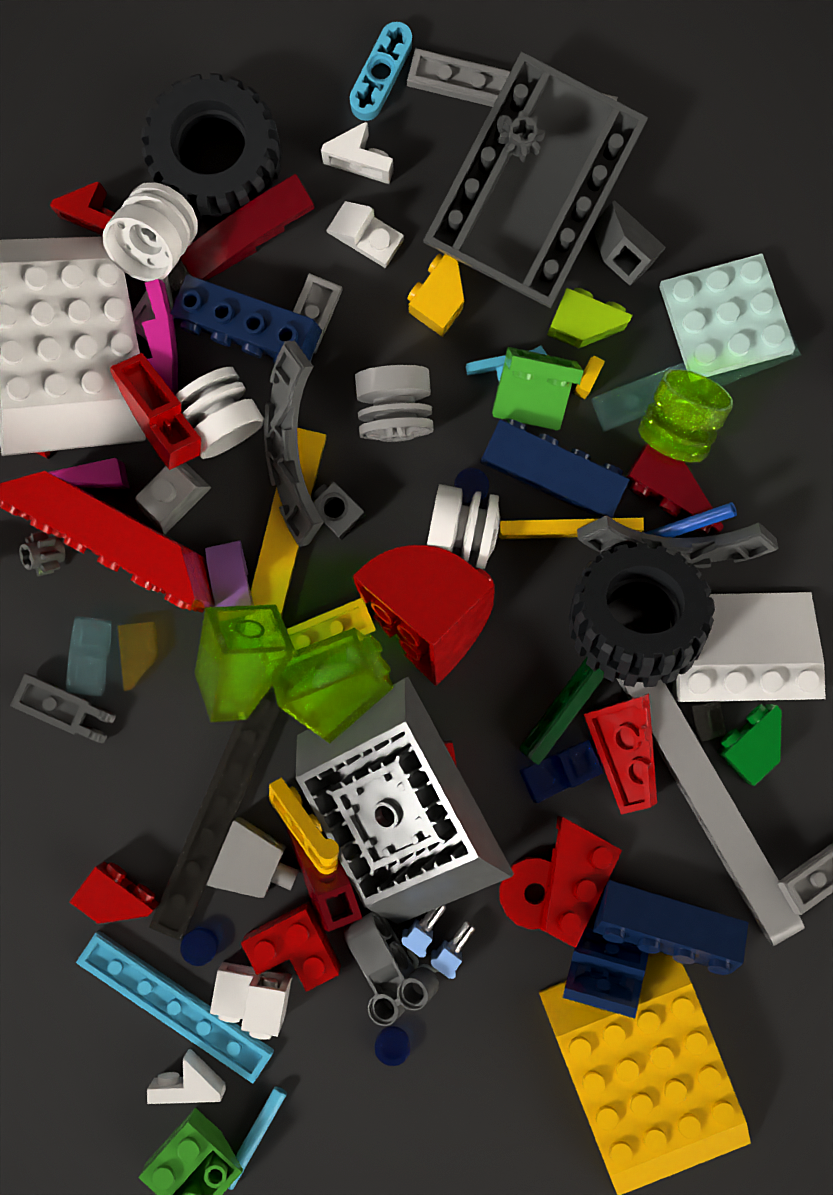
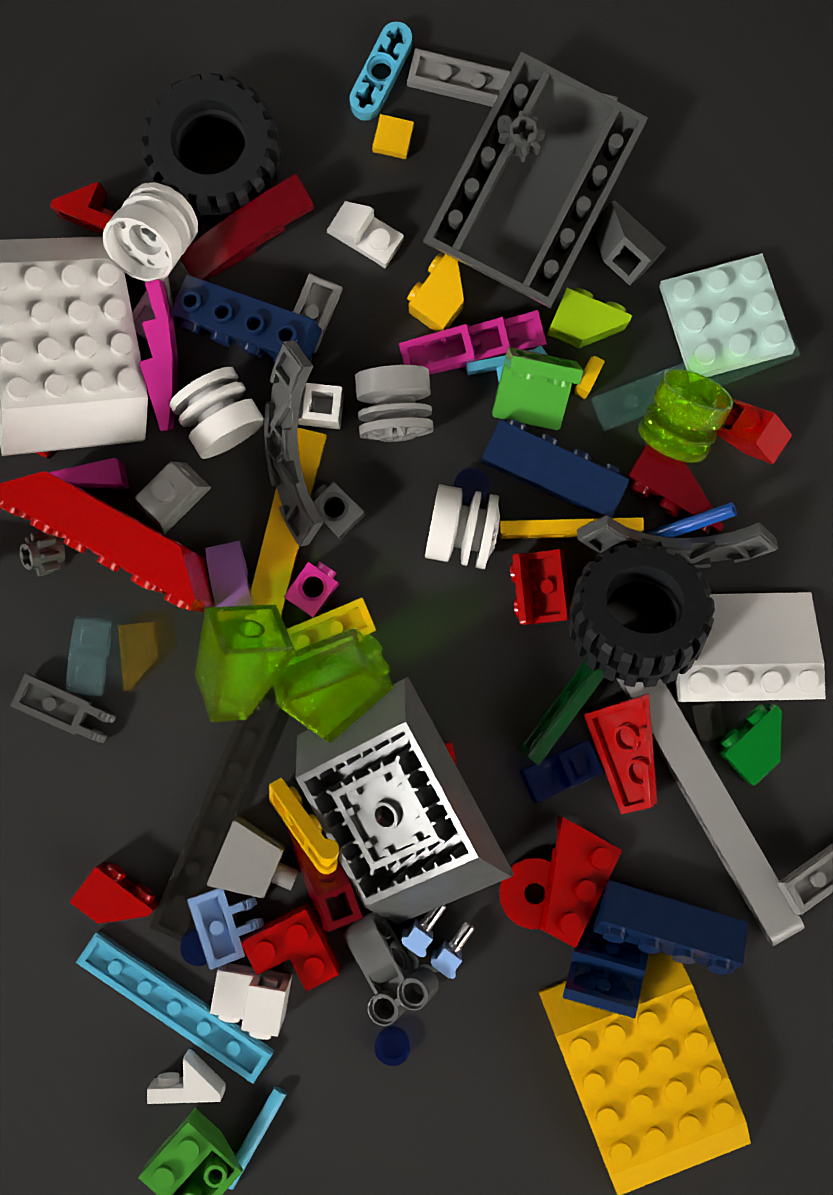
red slope [110,353,201,470] -> none
white slope [321,122,393,184] -> none
red brick [353,545,495,686] -> none
none -> light blue hinge [187,888,264,970]
none -> dark pink brick [284,561,339,618]
none -> white slope [298,383,344,430]
none -> yellow tile [372,114,414,159]
none -> dark pink slope [399,310,548,374]
none -> red bracket [510,549,571,625]
none -> red slope [702,395,792,464]

